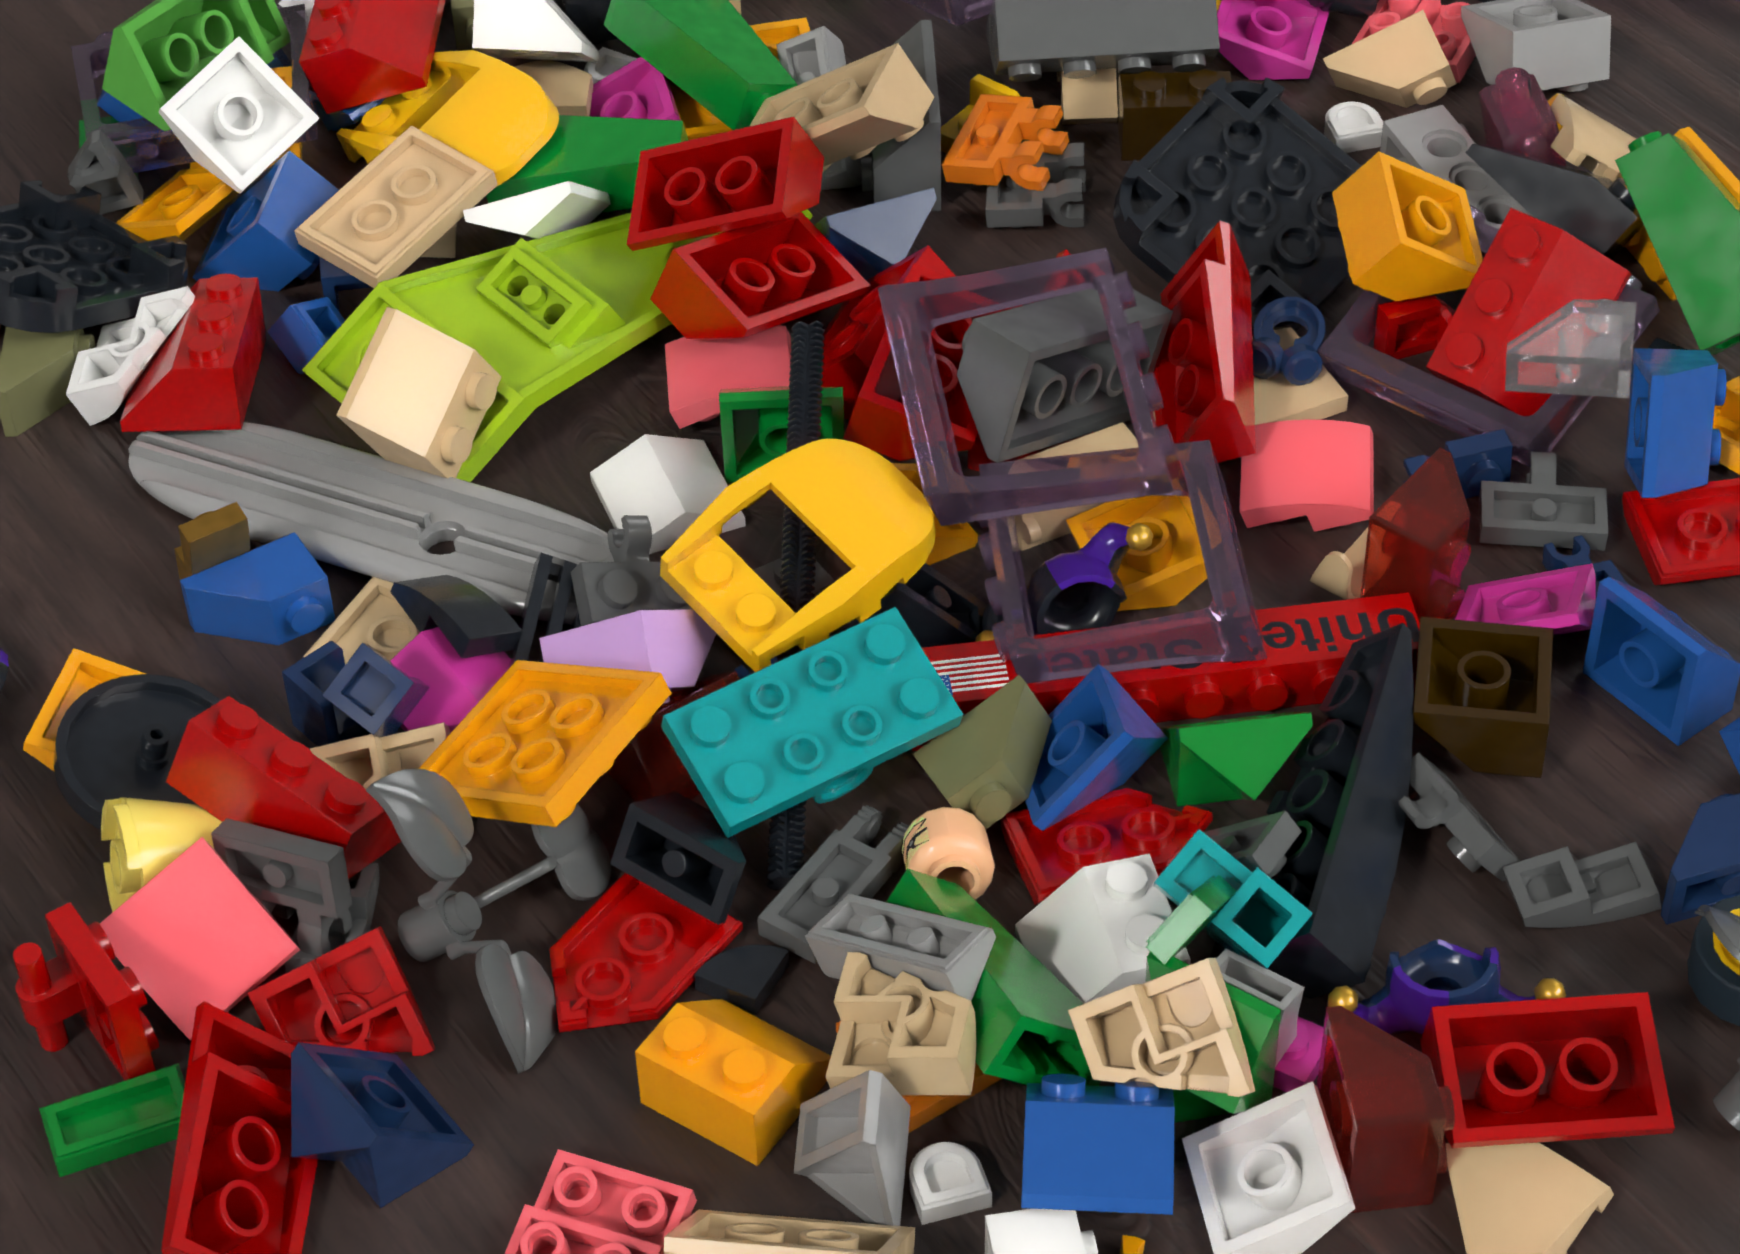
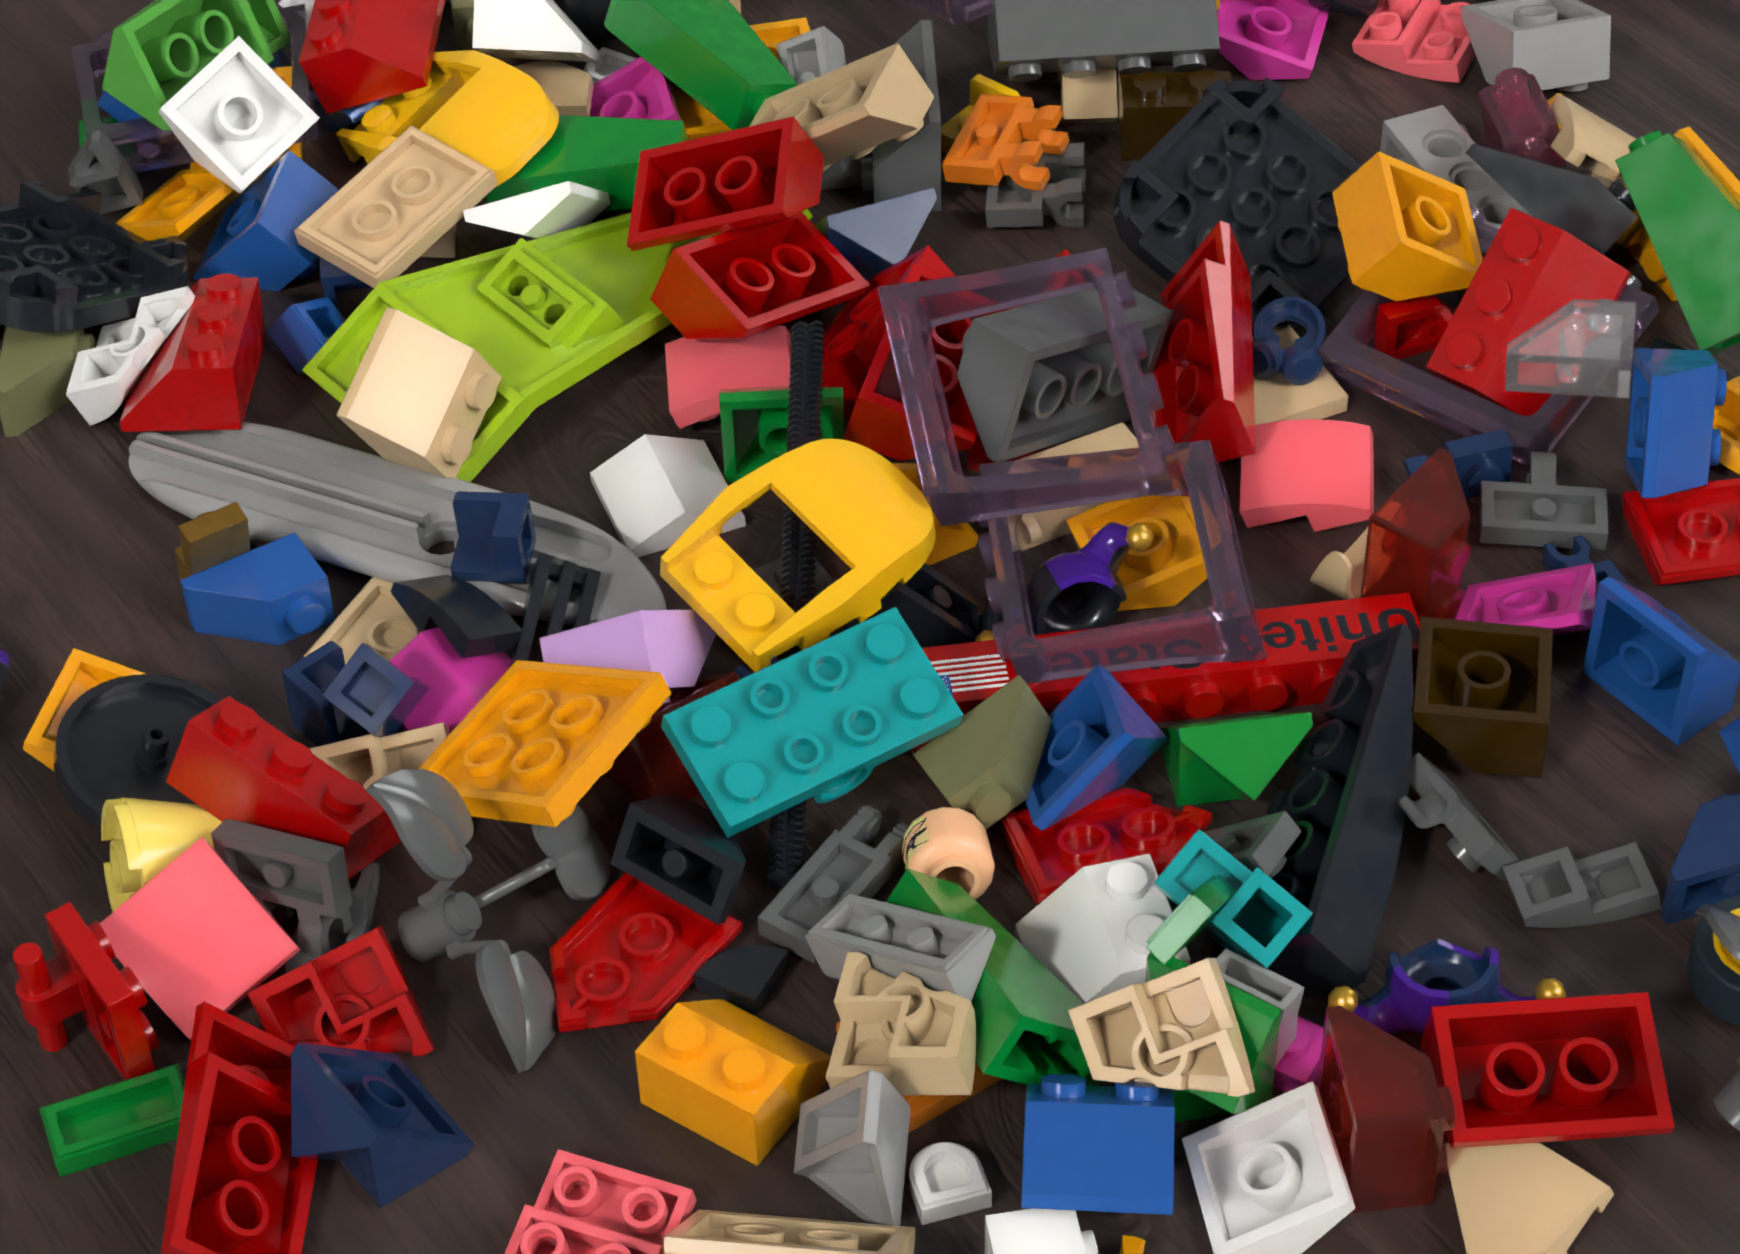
dark grey plate [571,515,692,626] -> none
tan slope [1323,10,1457,108] -> none
white tile [1324,101,1383,153] -> none
none -> dark blue panel [450,491,536,583]

